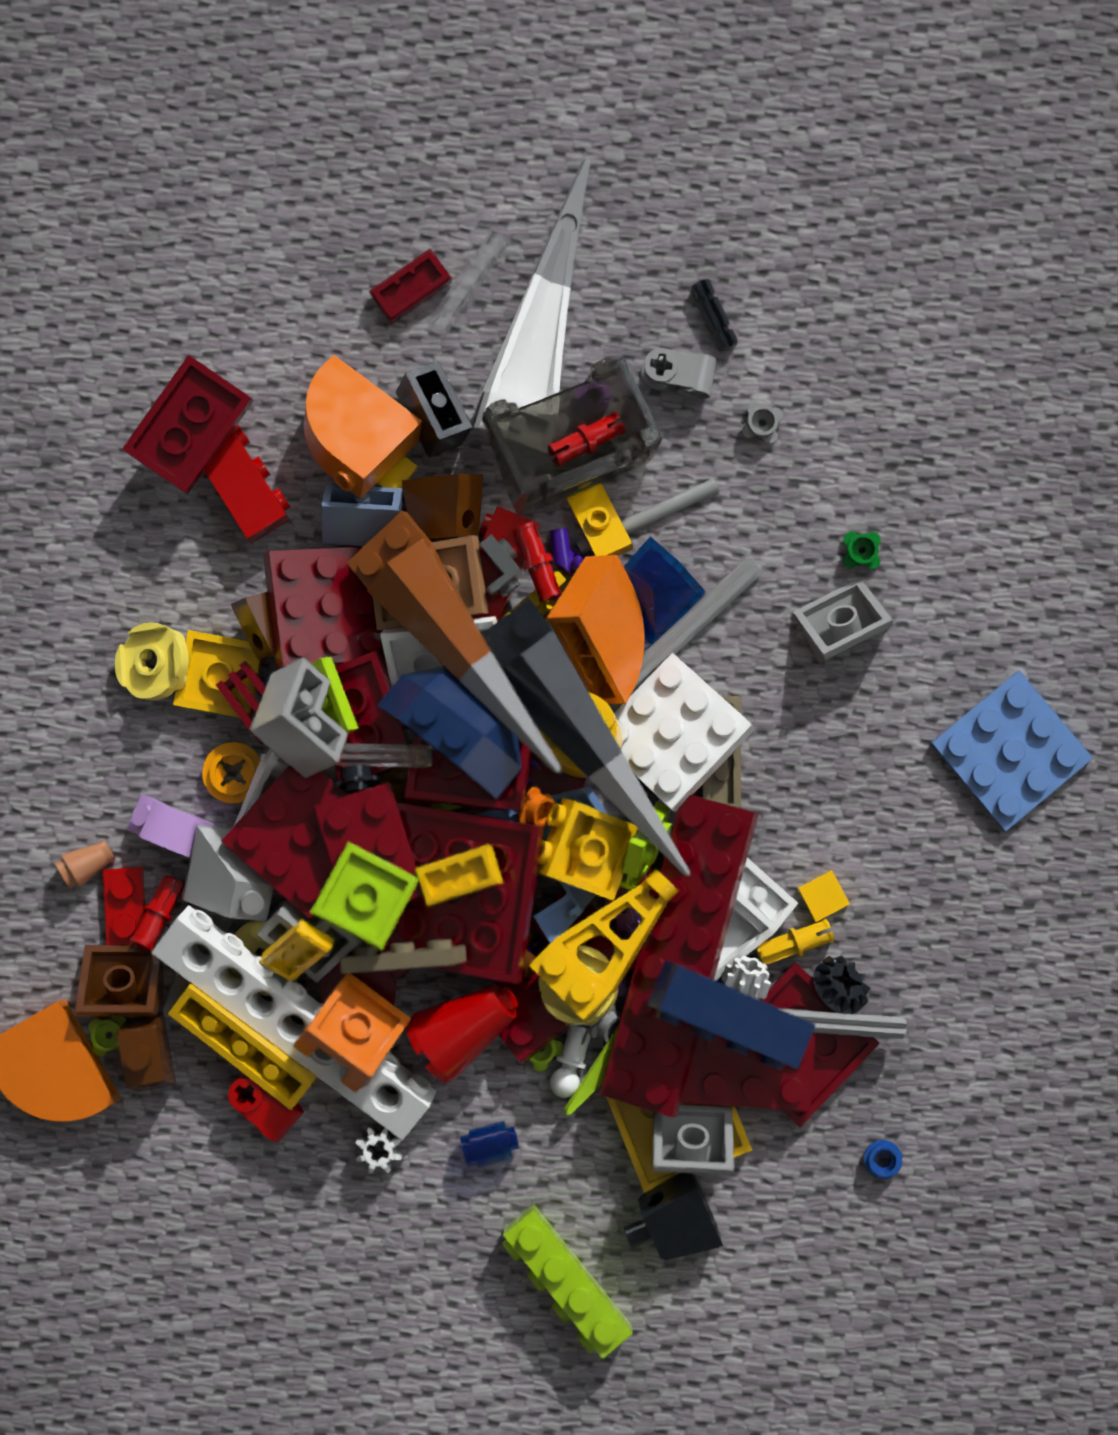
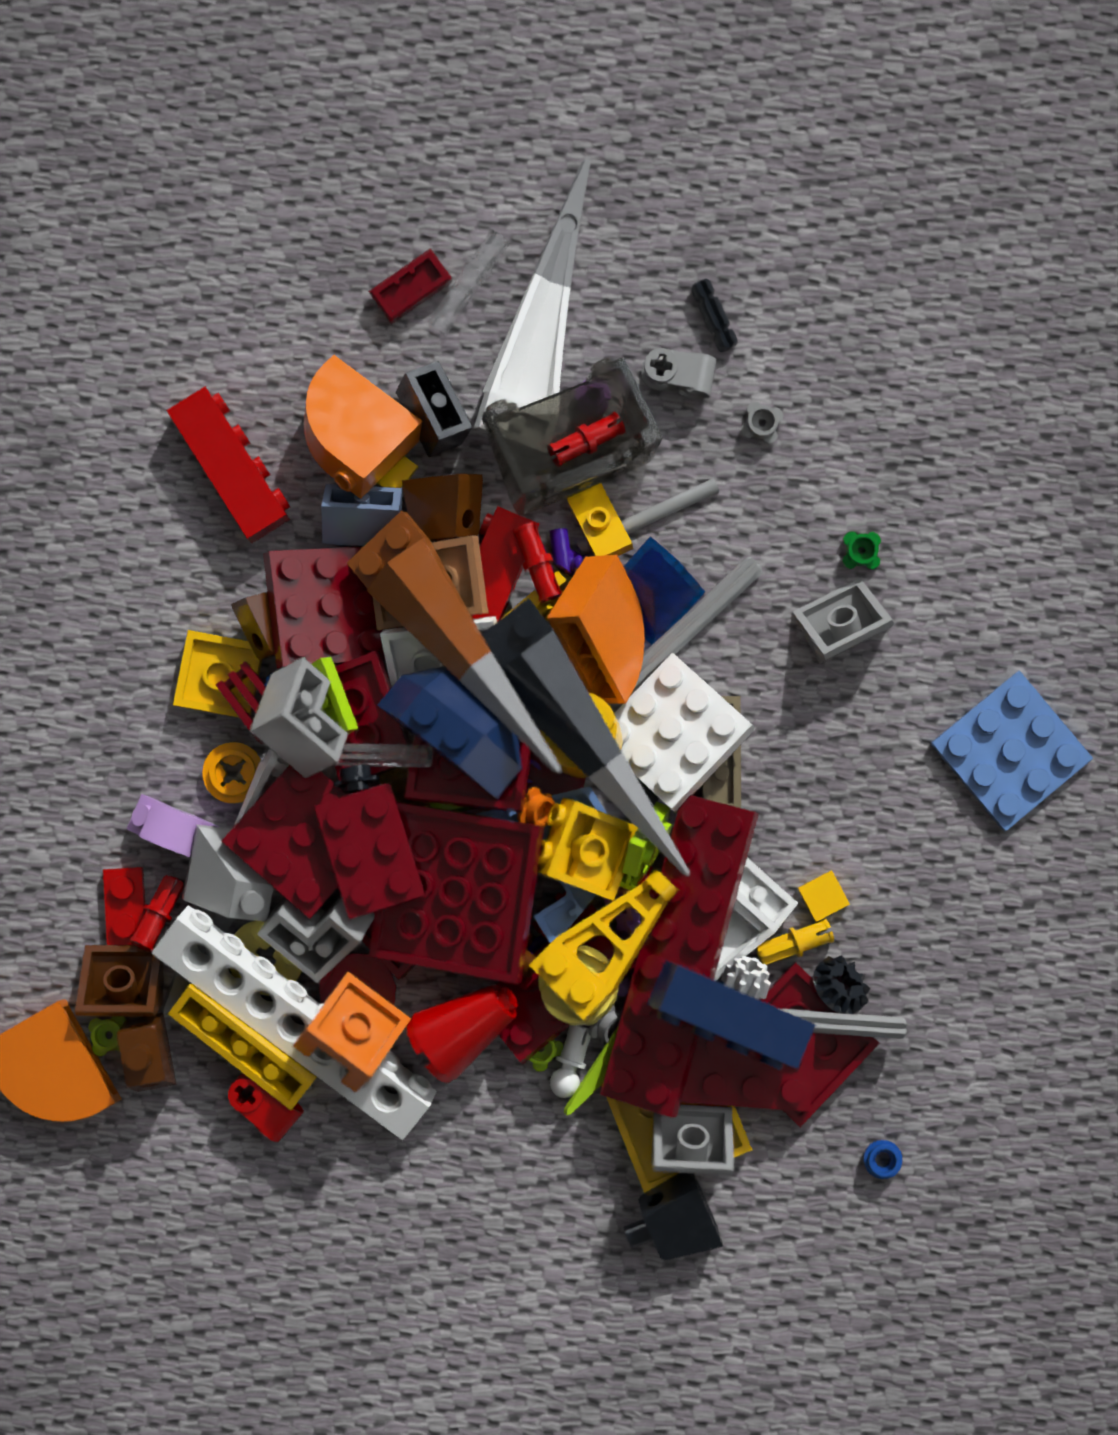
nougat cone [55,839,116,889] -> none
light yellow plate [115,622,189,701] -> none
dark red plate [122,354,254,495] -> none
yellow plate [260,920,335,982] -> none
lime tile [311,842,419,951] -> none
dark tan plate [340,939,467,973] -> none
white gear [356,1126,403,1174] -> none
yellow plate [415,845,503,907] -> none
clear blue brick [460,1120,520,1168] -> none
dark grey bracket [480,534,522,599] -> none
lime brick [502,1204,633,1359] -> none

